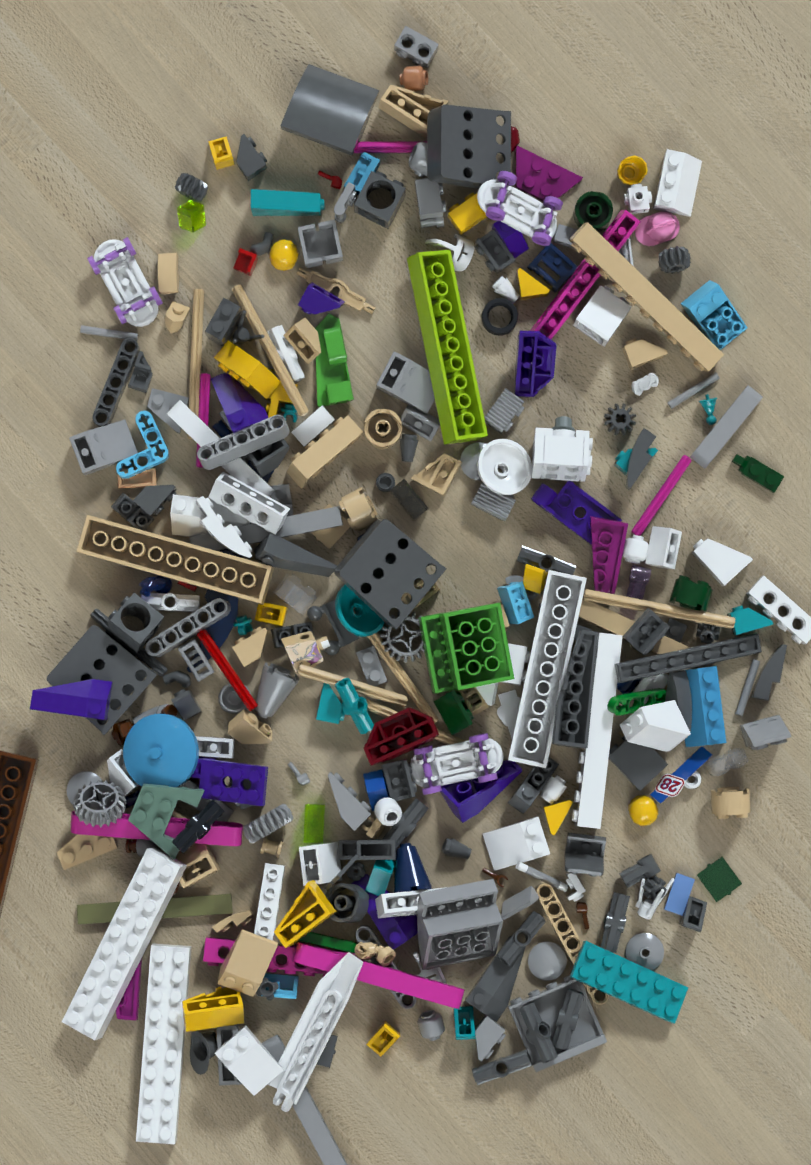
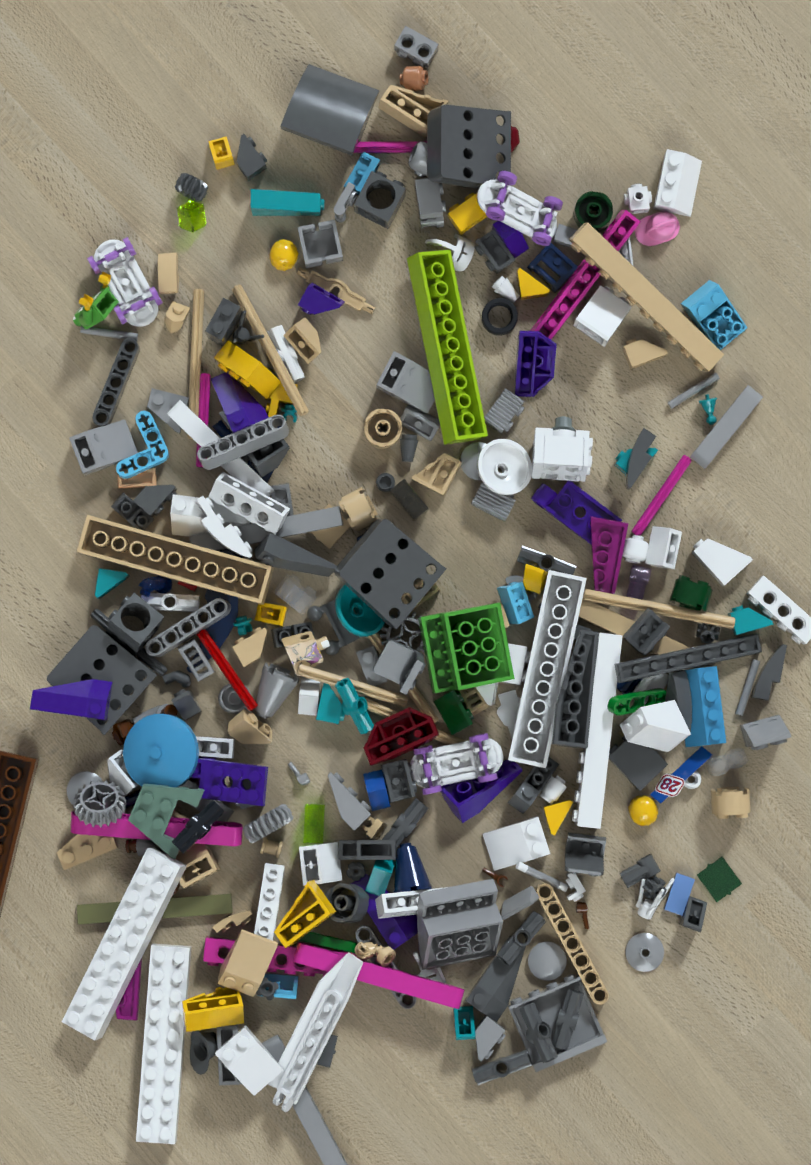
dark grey slope [128,351,153,393] -> none
red panel [233,248,258,276] -> none
dark grey arm [250,232,274,256] -> none
tan wedge [286,415,363,489] -> none
white slope [291,405,335,446] -> none
bright green panel [315,313,354,407] -> none
red hand [318,170,342,189] -> none
dark grey piece [325,855,359,891] -> none
yellow slope [366,1021,400,1057] -> none
white head [374,797,402,826] -> none
light grey head [417,1010,445,1041] -> none
dark grey cone [441,838,472,859] -> none
magenta wing [516,146,583,202] -> none
teal plate [570,941,689,1024] -> none
dark grey piece [600,892,630,953] -> none
dark grey gear [604,403,636,436] -> none
yellow hair [617,155,648,186] -> none
white piece [631,373,659,396] -> none
dark grey gear [658,246,691,274] -> none
dark grey plate [665,618,687,643] -> none
dark green hinge [731,454,784,493] -> none
none -> bright green torso [73,272,119,329]
none -> teal slope [95,568,130,599]
none -> white slope [298,676,320,716]
none -> bracket [373,639,426,695]

